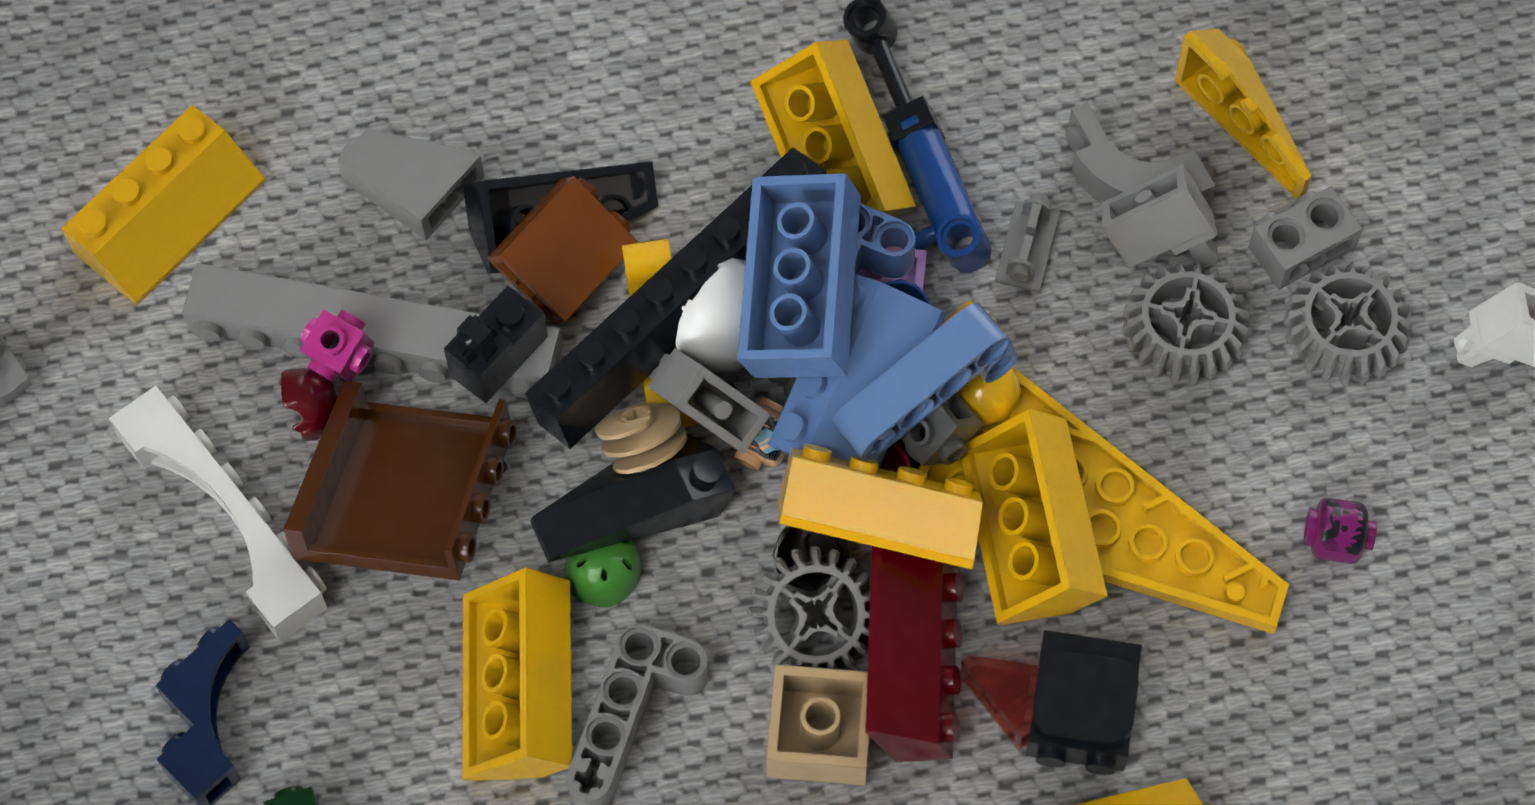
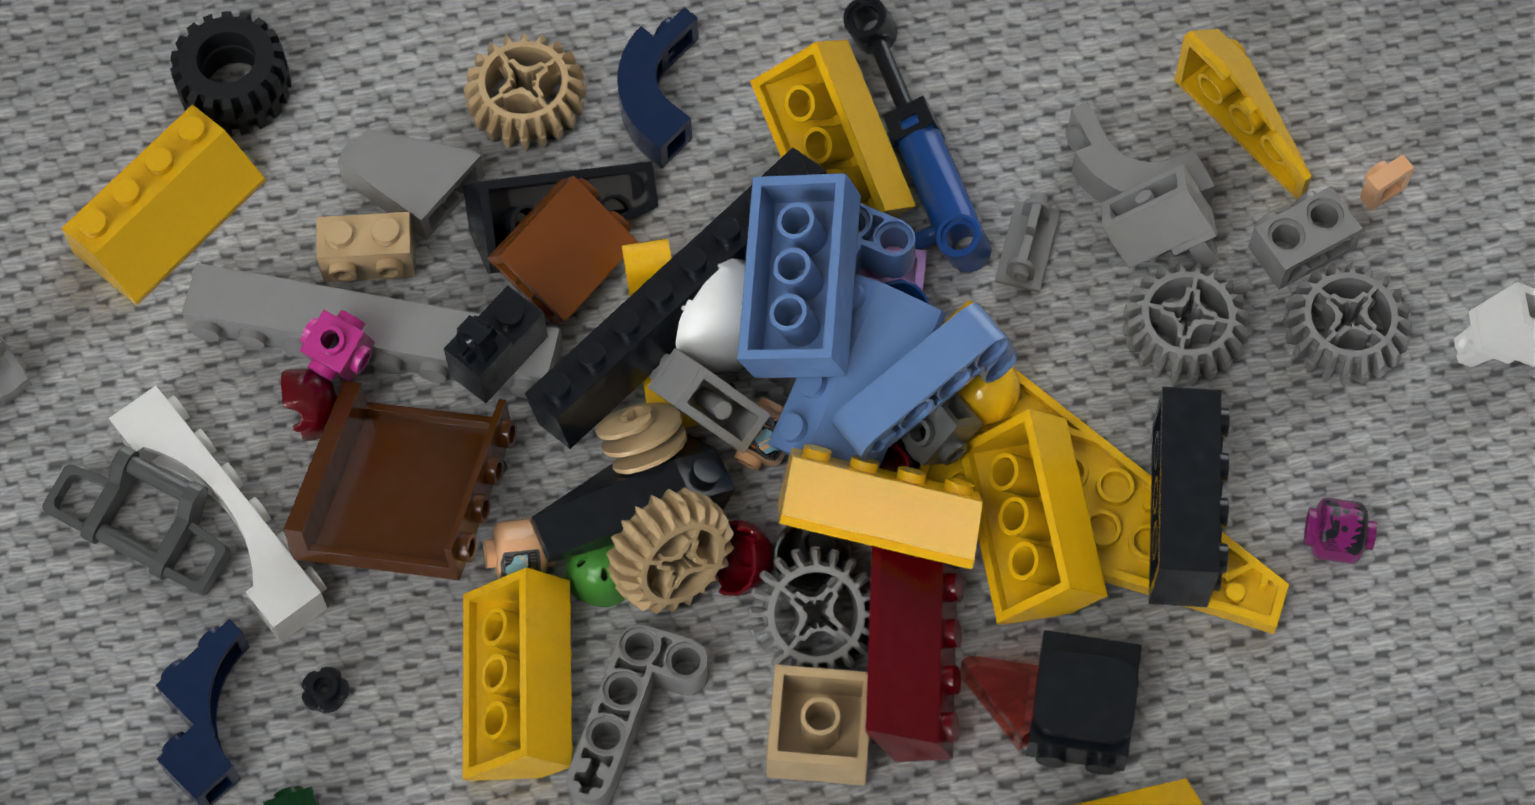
none -> dark grey bar [42,445,230,595]
none -> black tyre [170,11,291,136]
none -> black plate [301,667,350,714]
none -> tan brick [316,212,416,282]
none -> tan gear [464,32,586,151]
none -> light nougat head [483,518,555,578]
none -> tan gear [606,487,734,614]
none -> dark blue arch [617,7,699,168]
none -> dark red hair [717,520,774,596]
none -> black brick [1148,387,1230,607]
none -> light nougat plate [1360,154,1415,211]

